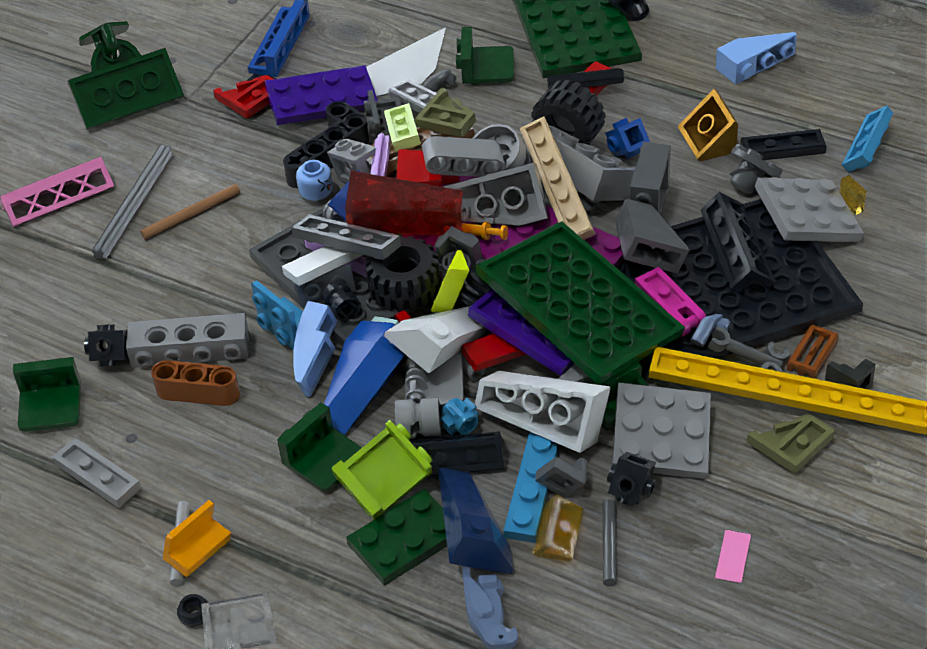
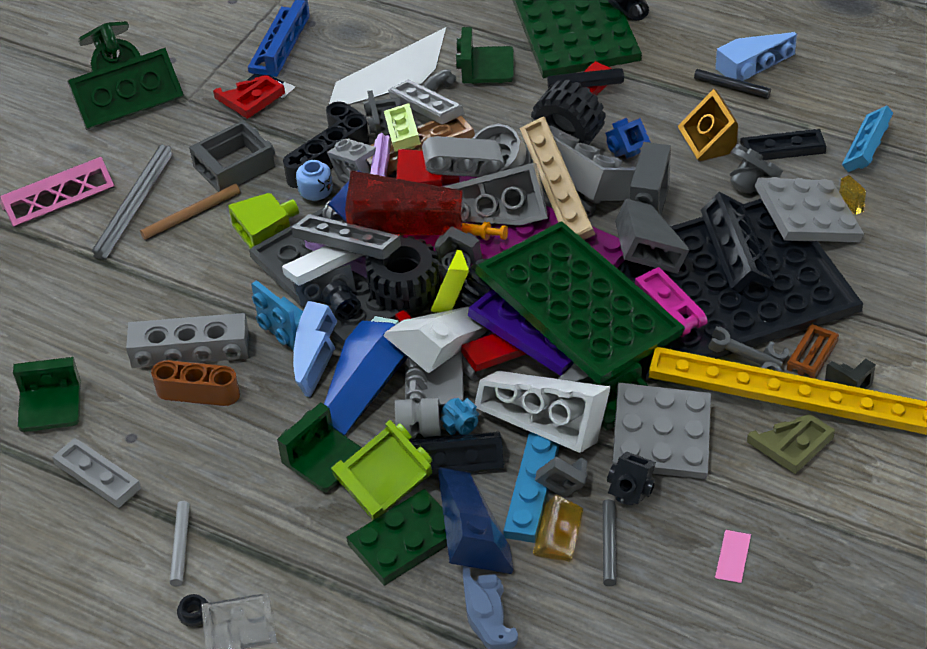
black brick [84,324,129,366] -> none
light orange panel [162,500,231,578] -> none
dark purple plate [265,65,378,125] -> none
olive wing [415,88,476,138] -> none
sand blue arm [691,314,731,347] -> none
none -> dark grey window [189,120,275,192]
none -> lime torso [228,193,299,249]
none -> black bar [694,69,771,99]

